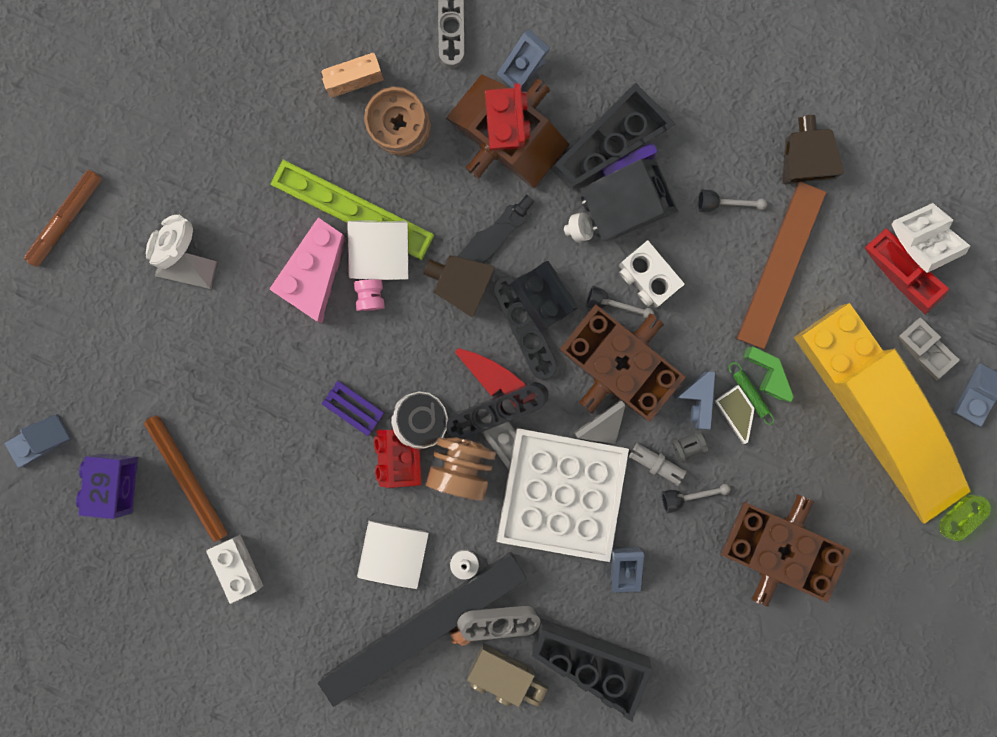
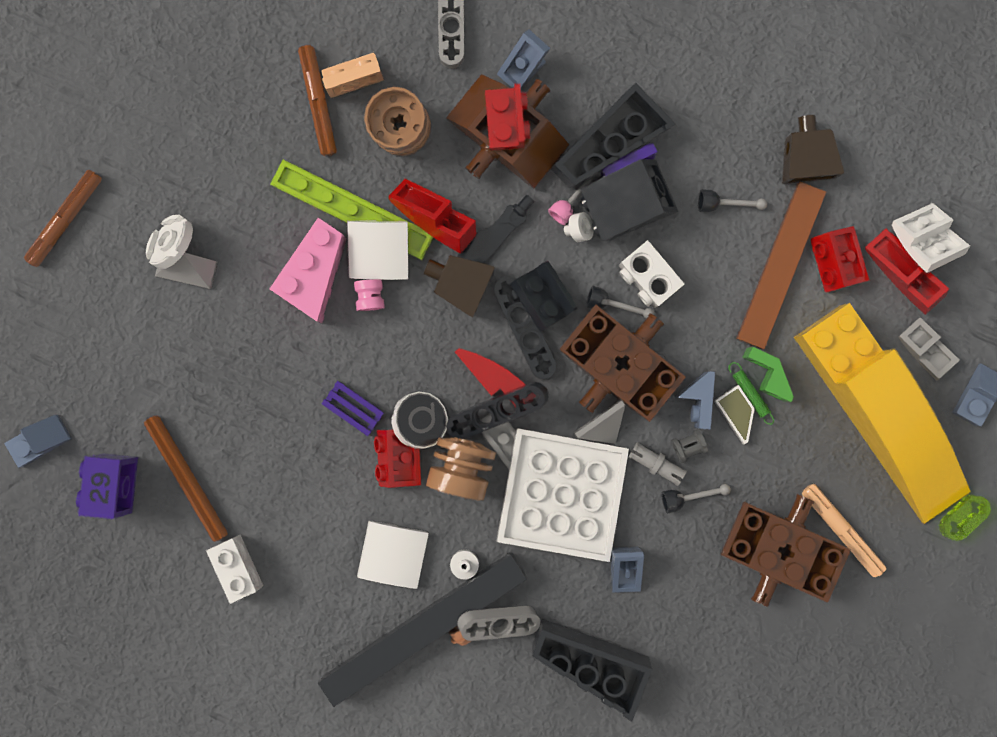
dark tan brick [467,643,549,707] -> none
none -> dark orange axle [298,45,337,156]
none -> red slope [388,178,476,254]
none -> bright pink hinge [548,170,601,225]
none -> light nougat axle [802,484,886,577]
none -> red bracket [810,226,869,292]

